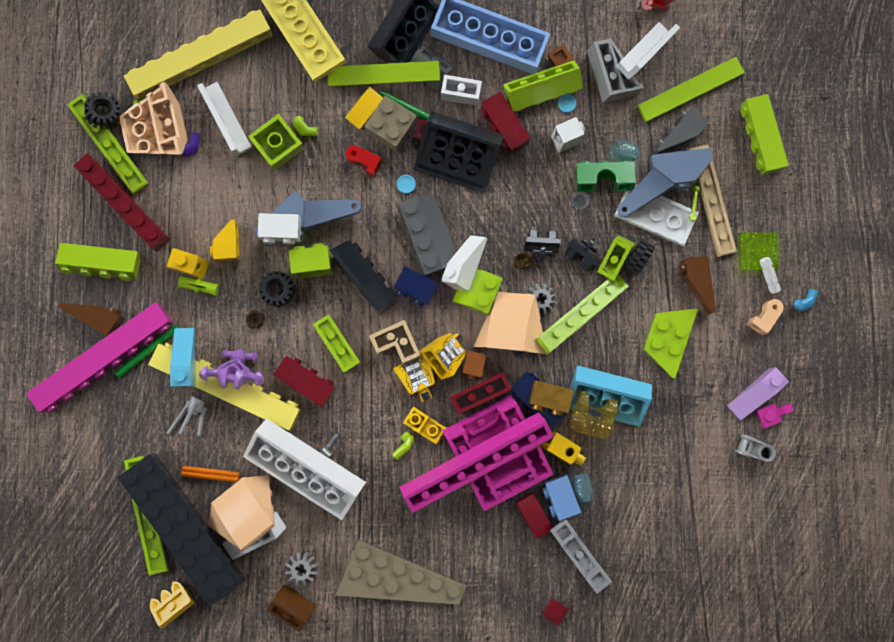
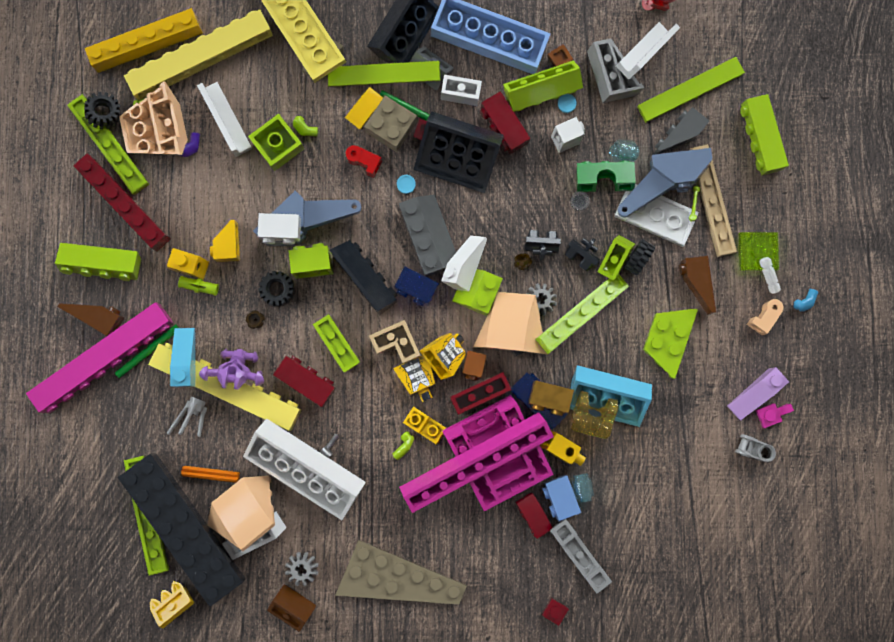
none -> yellow brick [85,8,203,73]

